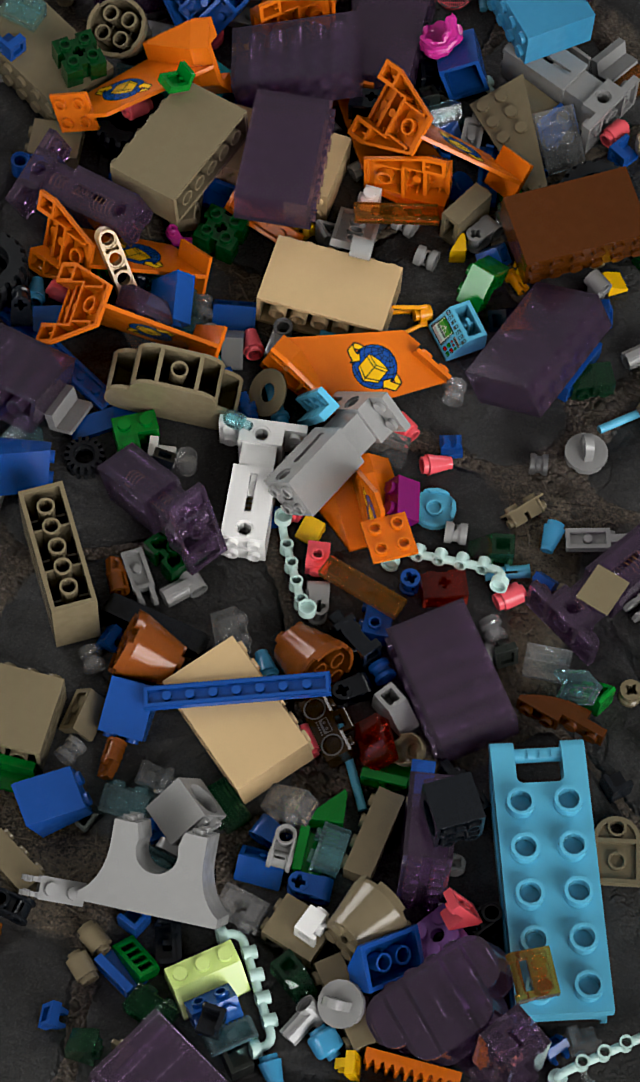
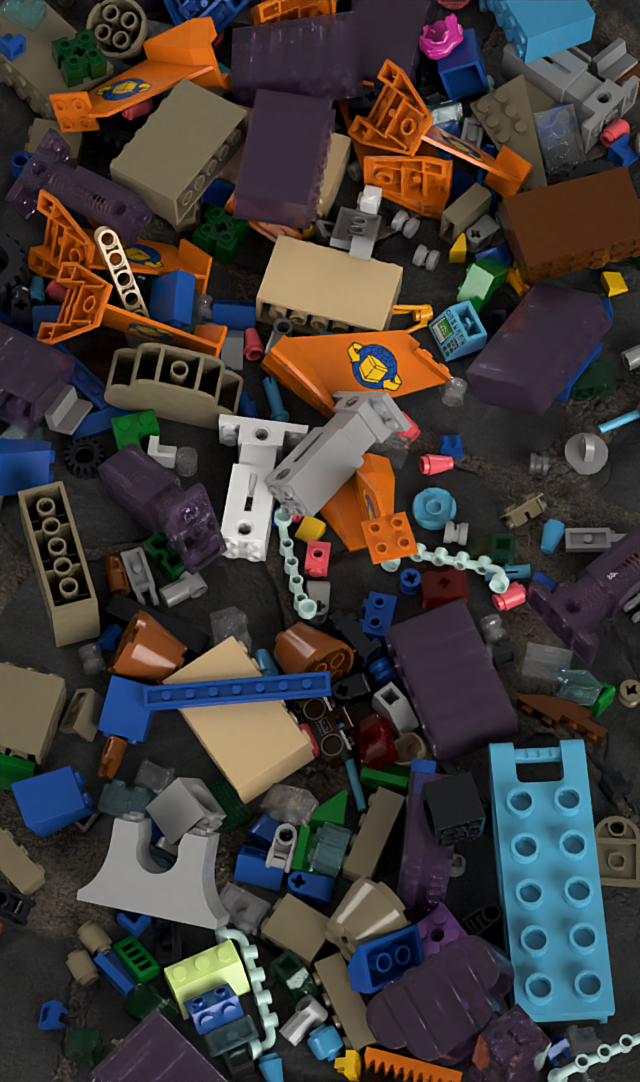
light grey hinge [18,874,87,907] -> none
clear wheel [54,734,87,767] -> none
clear purple slope [115,284,173,326] -> none
black panel [148,447,177,485] -> none
green bracket [158,61,195,94] -> none
dark pink arm [165,224,192,247] -> none
black panel [195,1001,227,1041] -> none
clear light blue cylinder [223,409,253,431] -> none
dark tan gear [249,368,287,417] -> none
white brick [294,904,329,948] -> none
medium azure fence [295,386,340,427] -> none
light grey tile [317,979,366,1029] -> none
clear orange tile [318,555,407,620] -> none
clear orange tile [353,202,439,225] -> none
magenta brick [384,474,420,527] -> none
coral slope [440,887,483,930] -> none
clear orange plate [505,946,561,1004] -> none
dark tan window [576,564,630,616] -> none
light grey piece [584,269,612,308] -> none

